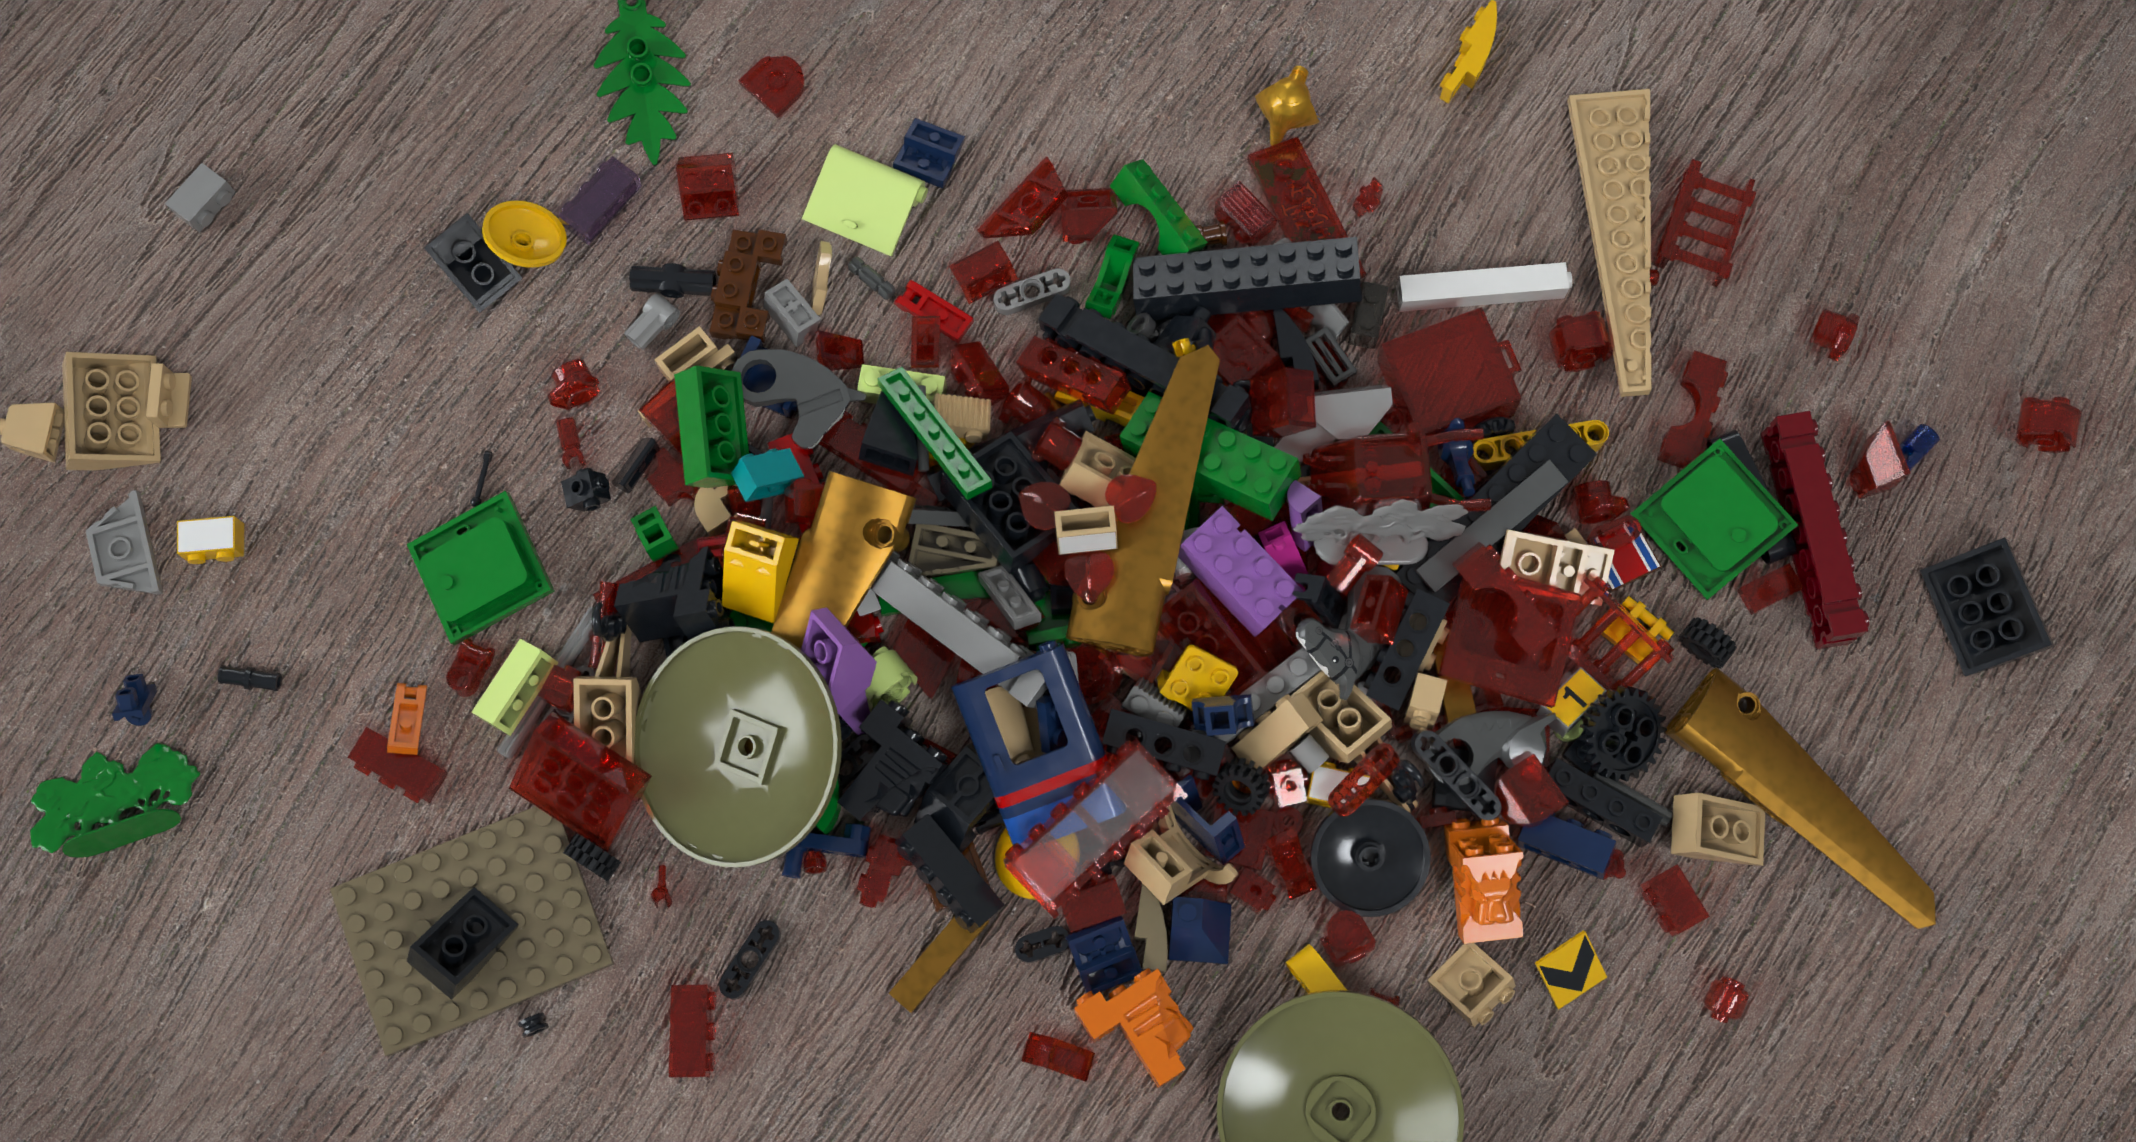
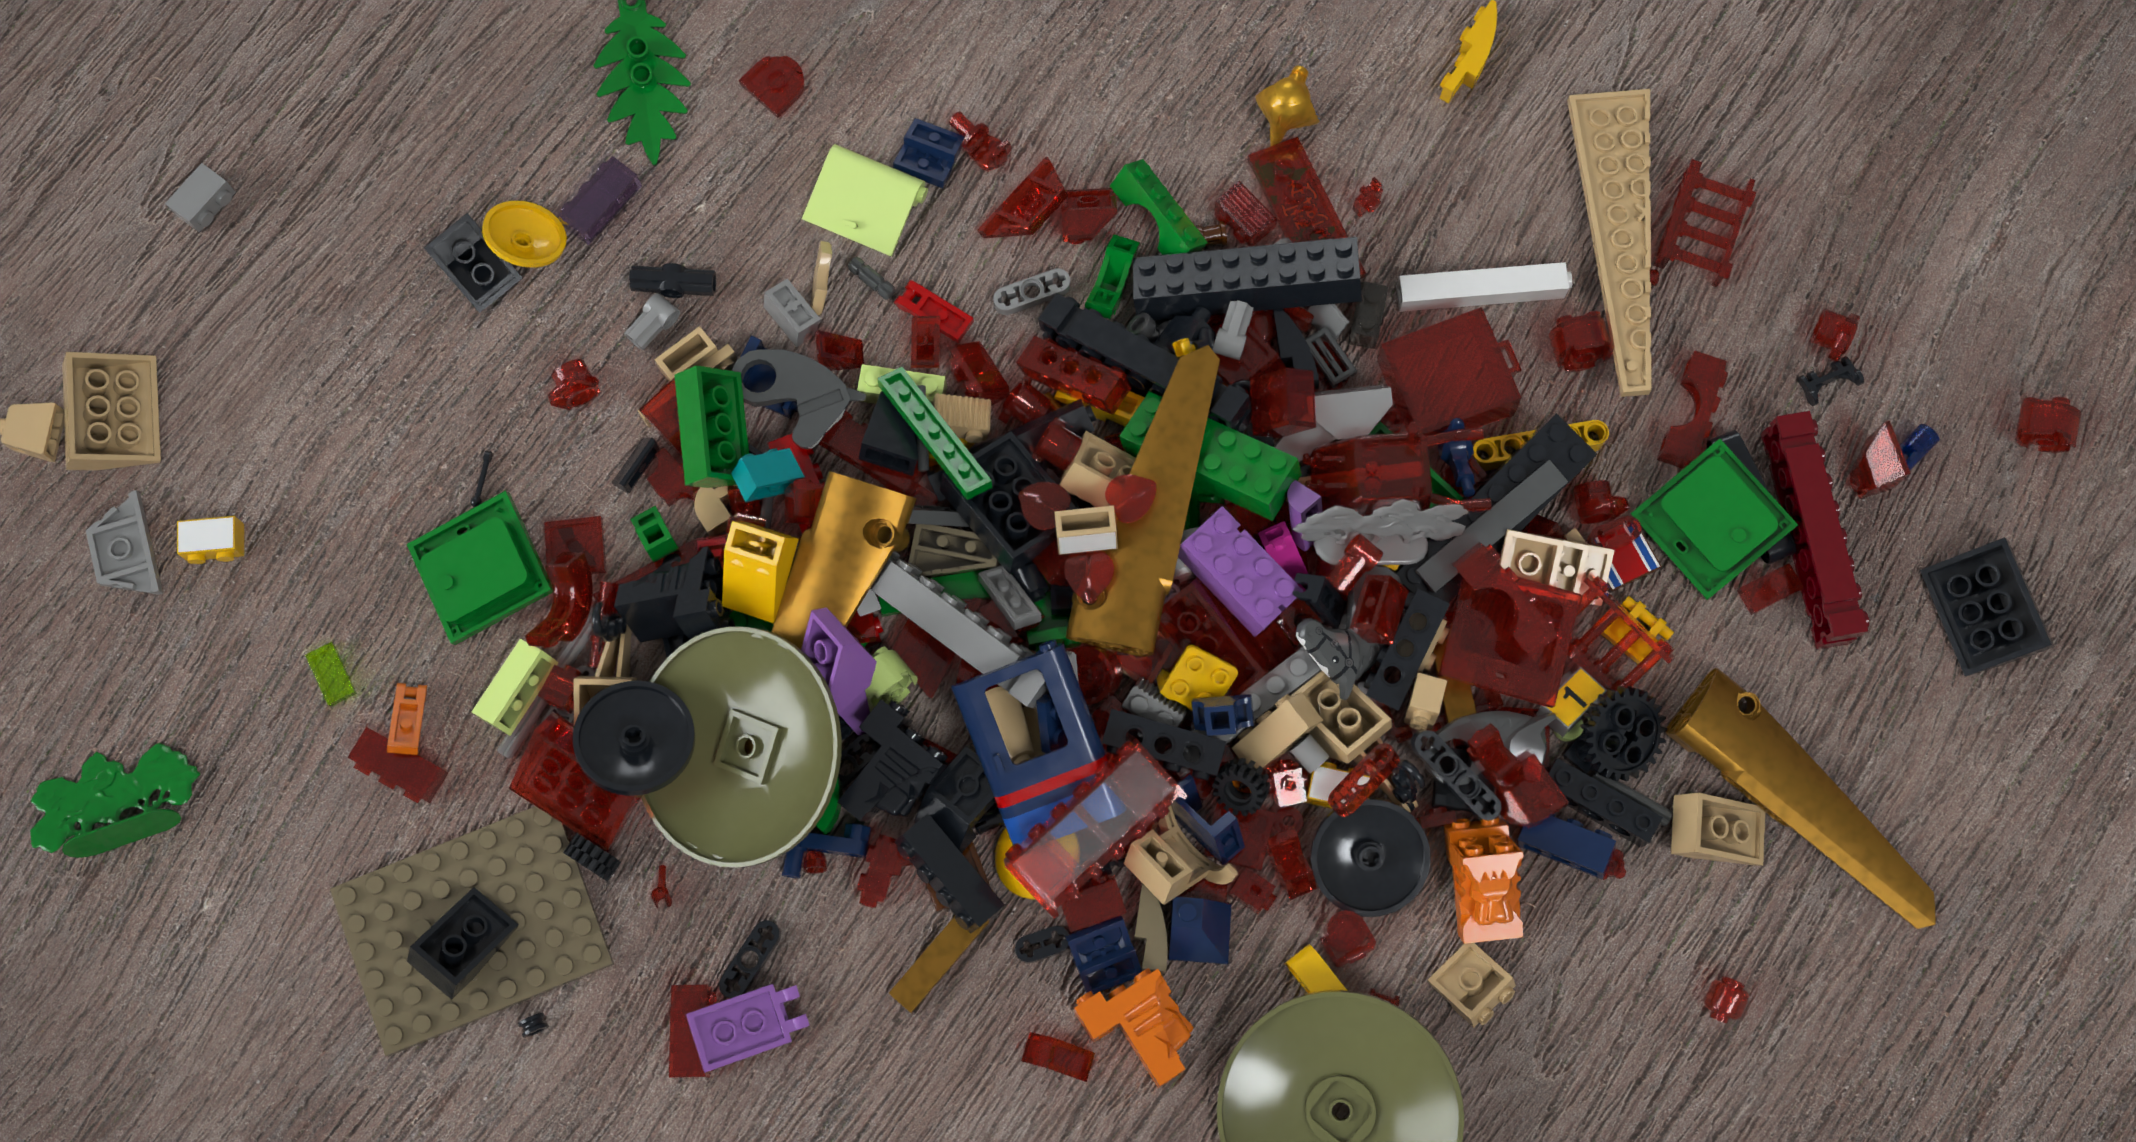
dark blue hips [112,674,157,726] -> none
tan bracket [146,364,192,428] -> none
black pin [218,665,282,691] -> none
clear red piece [446,638,495,697] -> none
clear red bar [556,417,586,469] -> none
black brick [561,468,611,512] -> none
clear red slope [676,153,739,221] -> none
reddish brown bracket [709,230,788,343] -> none
clear red brick [949,241,1018,304] -> none
black gear [1470,417,1516,442] -> none
yellow piece [1535,930,1607,1009] -> none
clear red brick [1641,864,1710,937] -> none
black tyre [1679,617,1737,669] -> none
none -> clear neon green tile [305,642,357,707]
none -> clear red arch [525,552,593,648]
none -> clear red tile [544,516,607,579]
none -> black dish [573,681,695,796]
none -> medium lavender tile [686,984,810,1073]
none -> clear red piece [949,111,1012,172]
none -> light grey piece [1213,300,1253,360]
none -> clear red brick [1467,723,1525,794]
none -> black piece [1798,356,1864,406]

